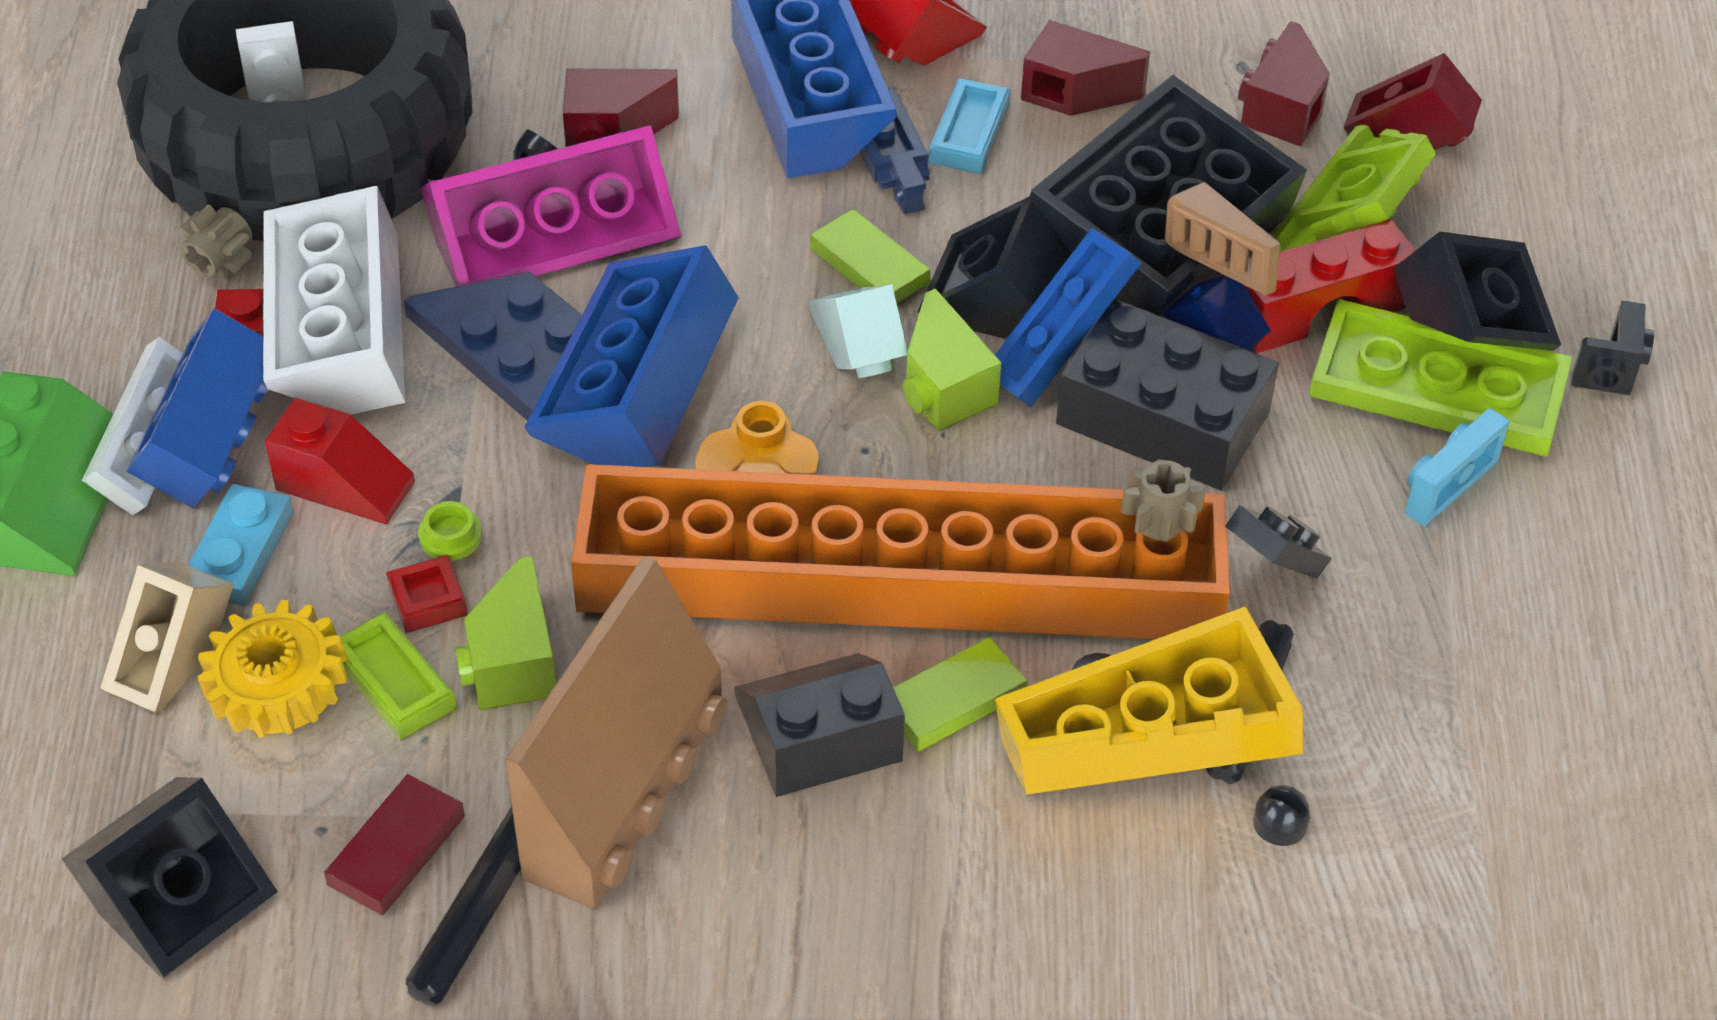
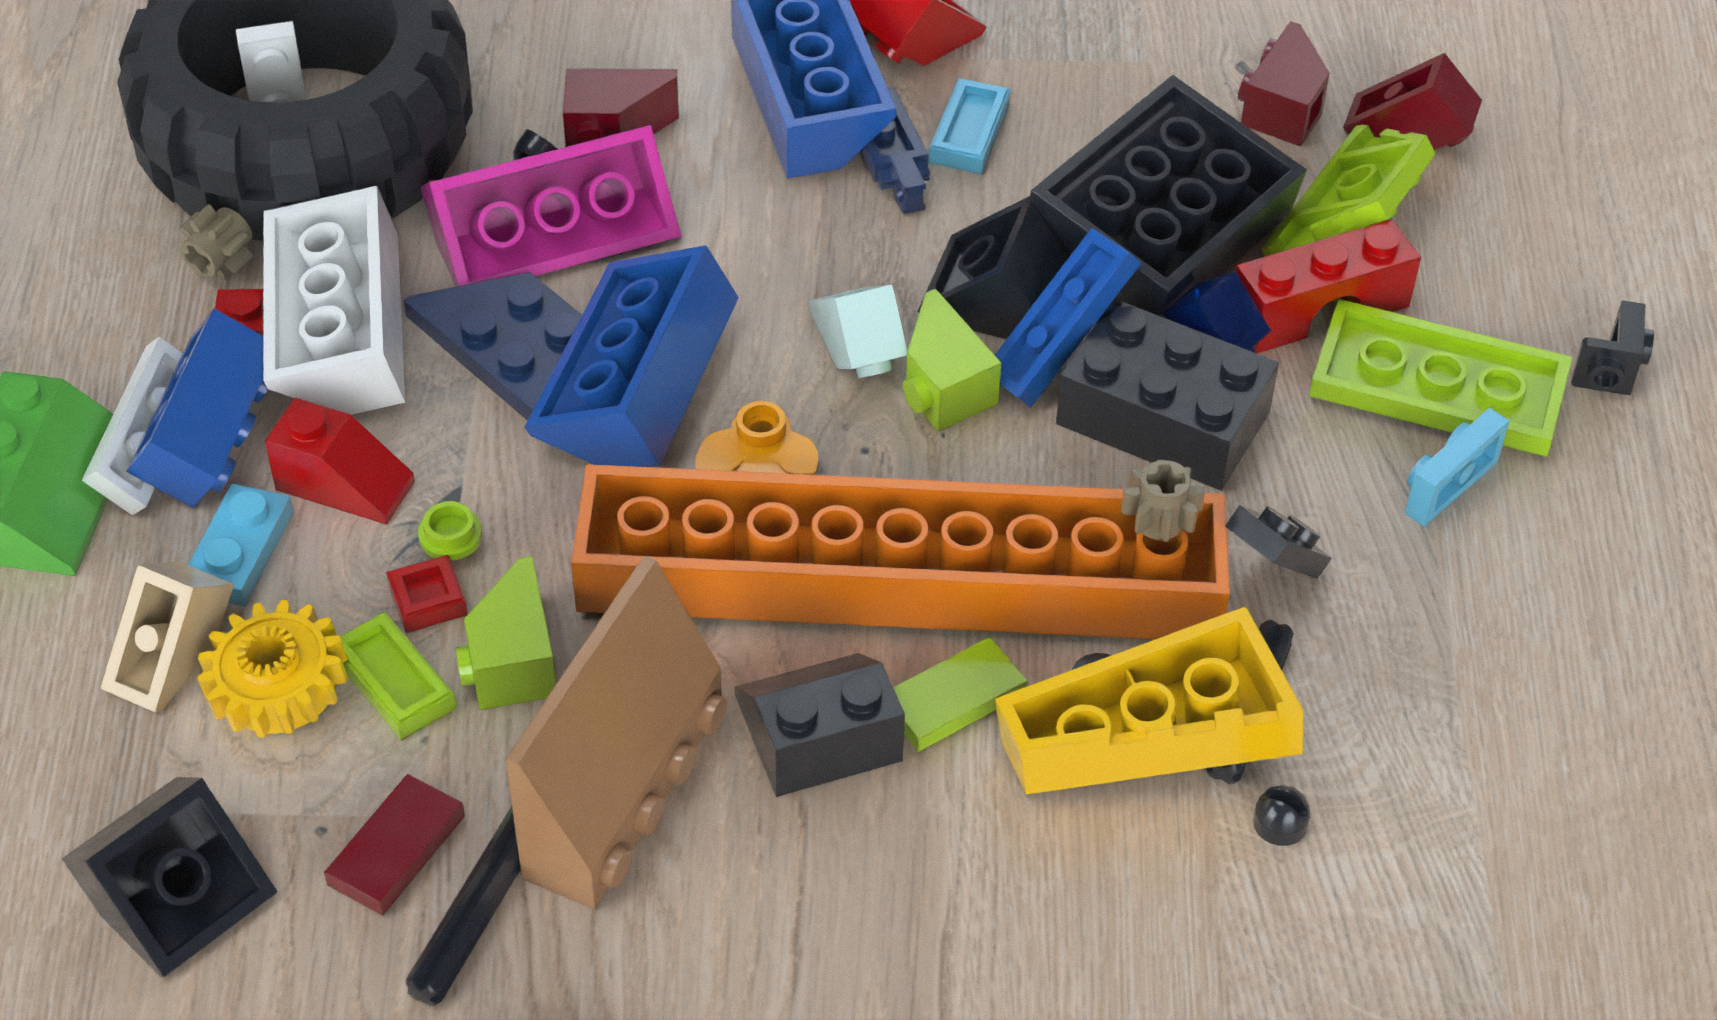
lime tile [810,209,930,304] -> none
dark red slope [1021,20,1150,116] -> none
medium nougat slope [1165,182,1281,296] -> none
black slope [1393,231,1562,351] -> none

